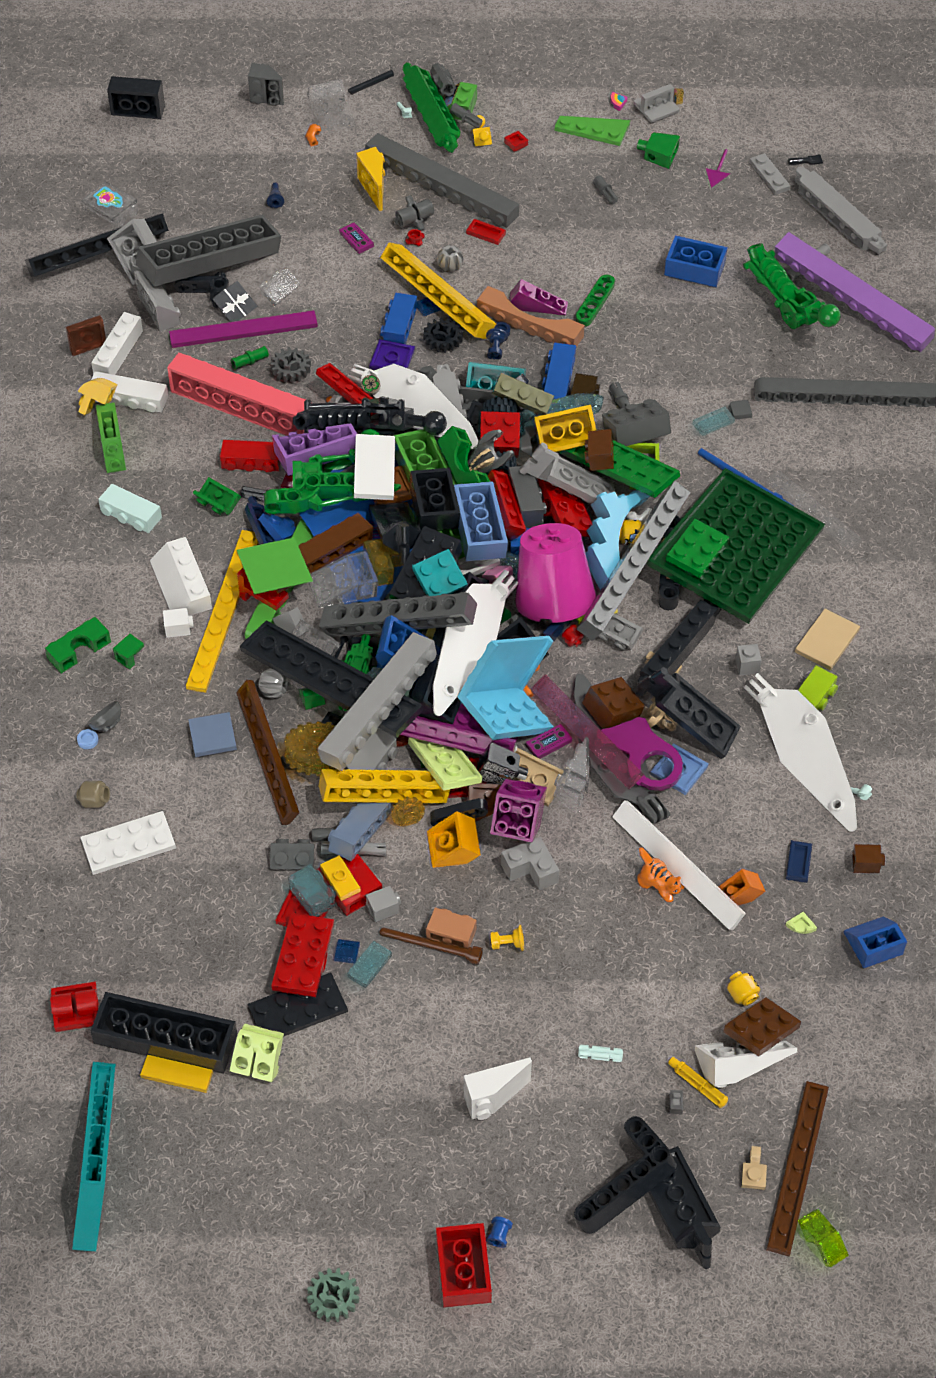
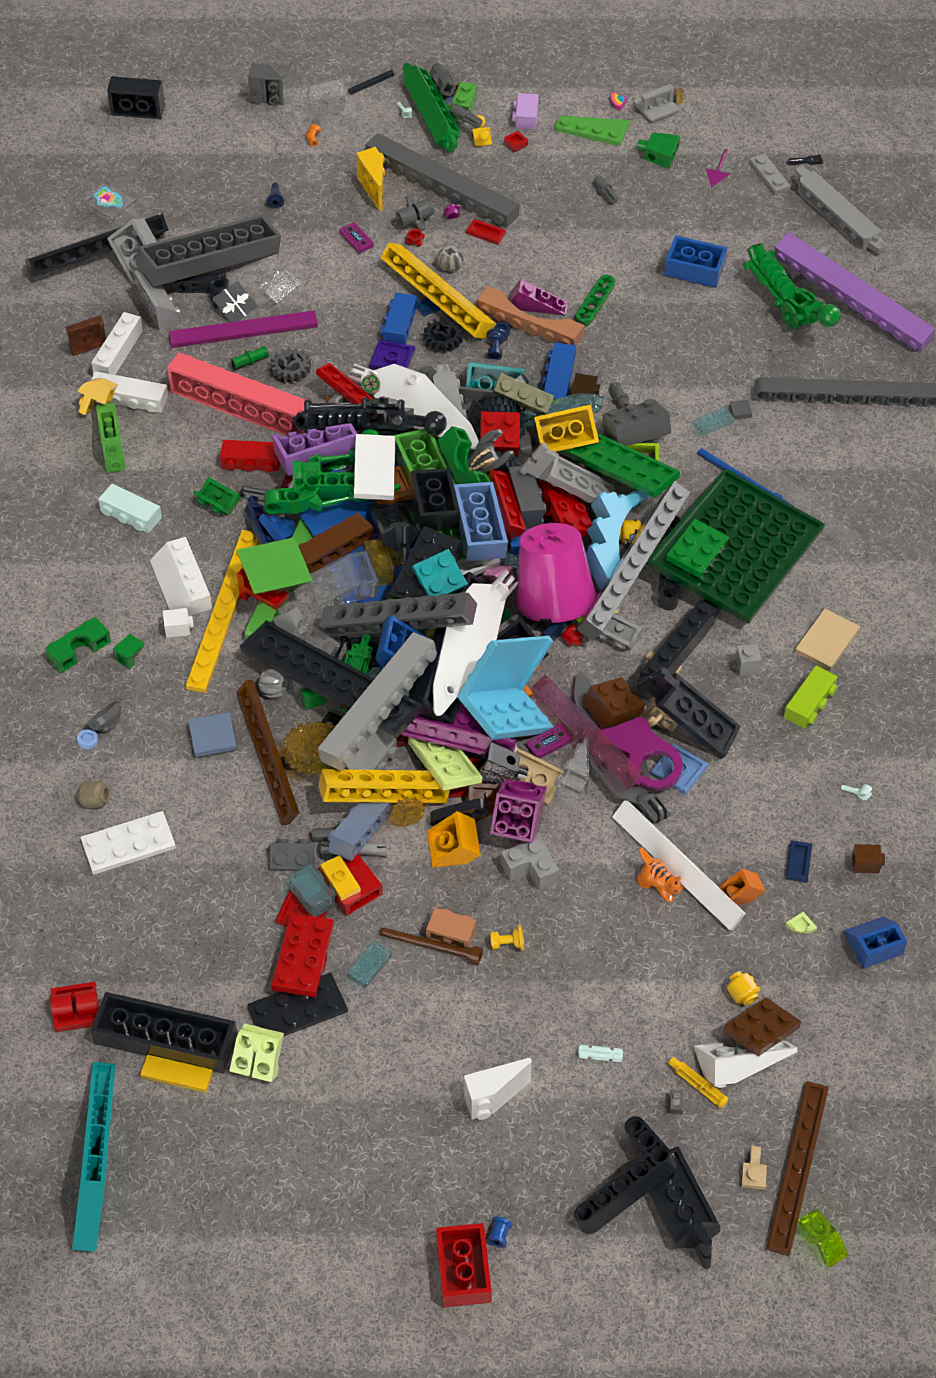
sand green gear [307,1268,360,1322] -> none
clear blue tile [334,939,360,964] -> none
light grey brick [366,886,401,922] -> none
reddish brown brick [585,429,614,471] -> none
white arm [626,508,652,525] -> none
white wing [744,673,857,832] -> none
none -> magenta plate [443,204,461,219]
none -> lavender brick [512,93,539,129]

